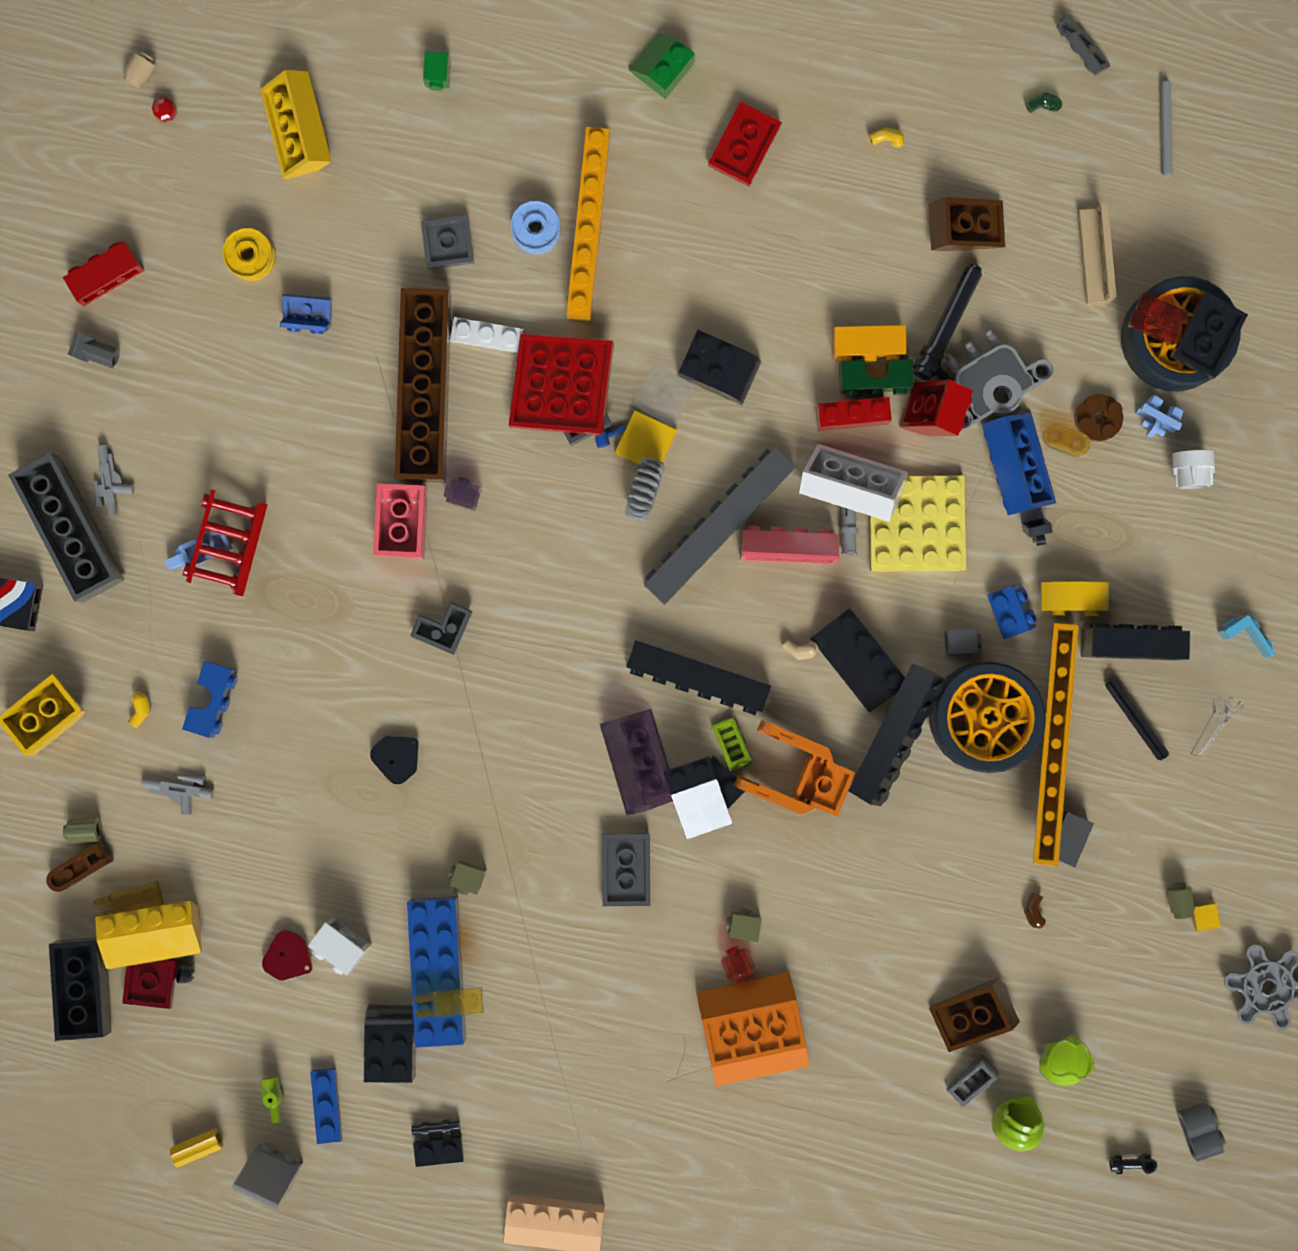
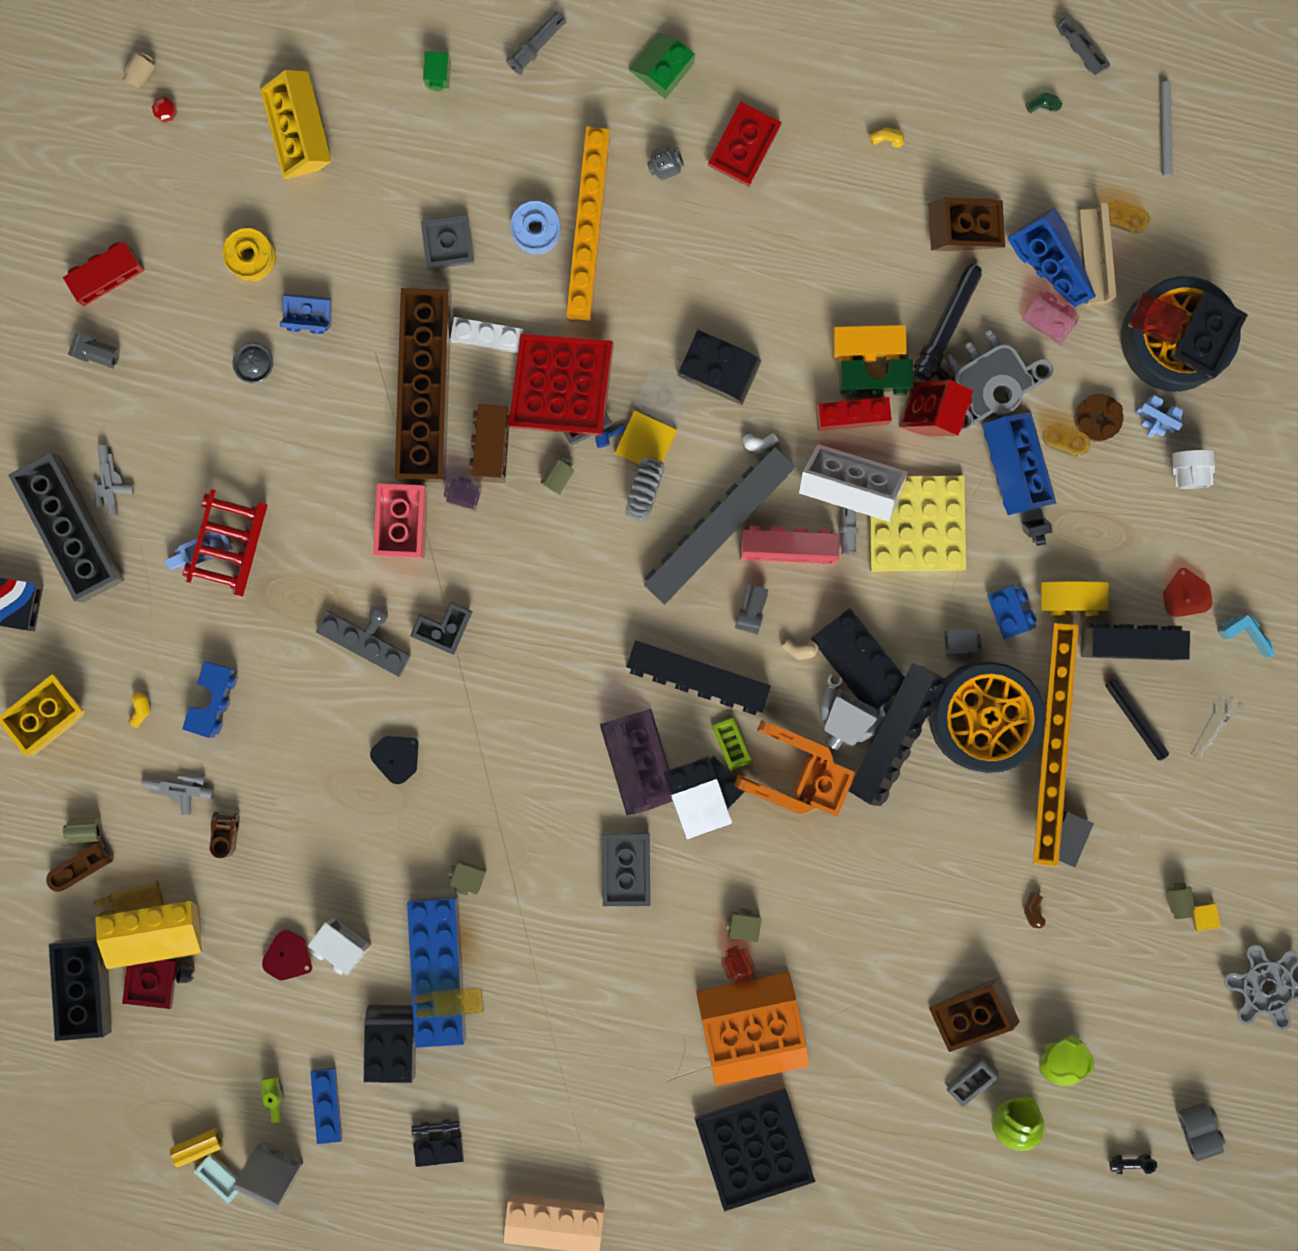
none -> light aqua tile [193,1153,239,1204]
none -> reddish brown piece [209,812,240,858]
none -> dark grey hat [232,342,273,384]
none -> dark grey plate [316,605,411,677]
none -> reddish brown brick [469,404,510,483]
none -> dark grey pin [506,11,566,75]
none -> olive brick [540,456,575,495]
none -> dark grey head [647,145,684,180]
none -> black plate [694,1088,815,1212]
none -> dark grey piece [735,584,768,635]
none -> white arm [743,433,779,454]
none -> light grey torso [820,674,886,750]
none -> blue wedge [1007,207,1096,307]
none -> clear pink bracket [1021,291,1079,345]
none -> clear yellow plate [1108,200,1150,234]
none -> clear red piece [1162,568,1213,617]

